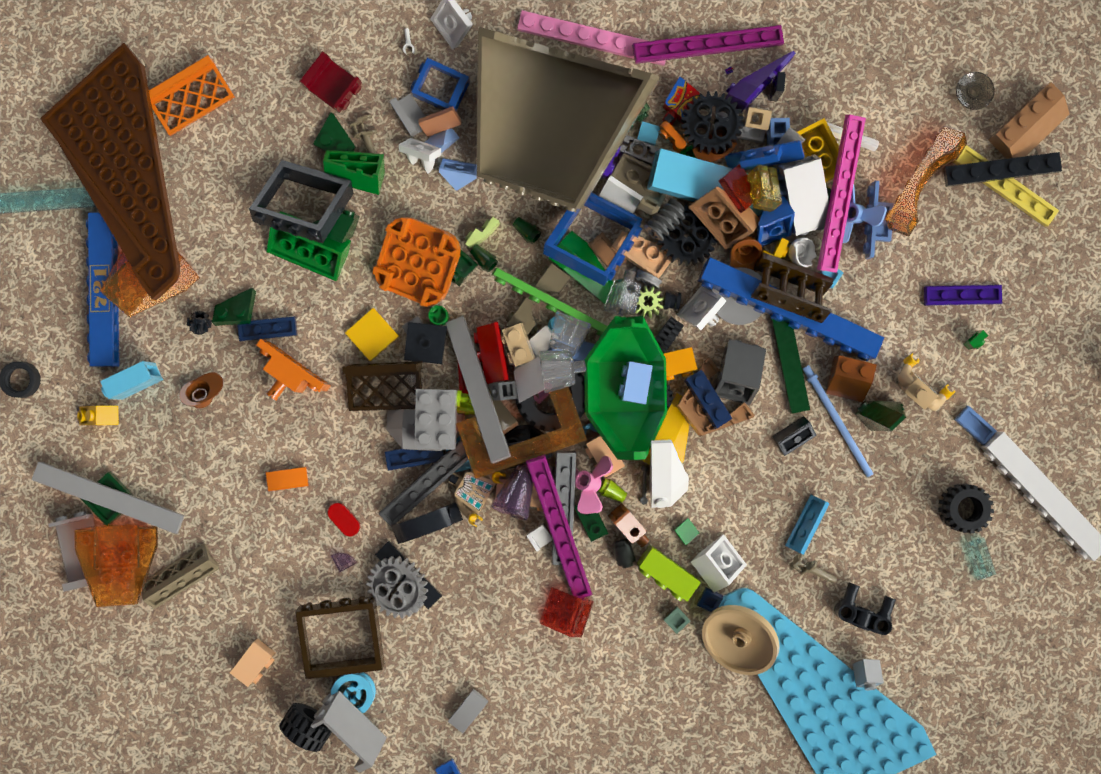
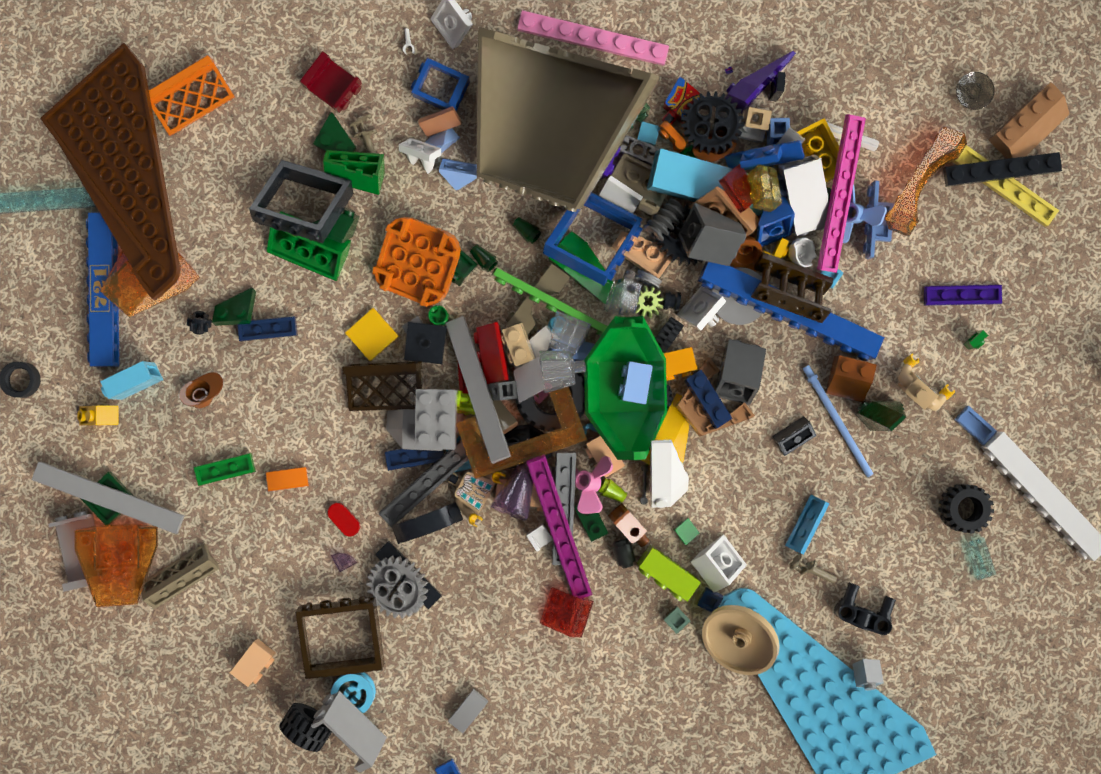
orange brick [256,339,331,401] -> none
light grey panel [389,94,425,138] -> none
yellowish green slope [465,217,500,249] -> none
medium nougat tile [588,232,627,270] -> none
magenta tile [632,25,784,64] -> none
dark green tile [770,315,810,414] -> none
none -> green plate [194,453,256,486]
none -> dark grey slope [678,203,746,266]

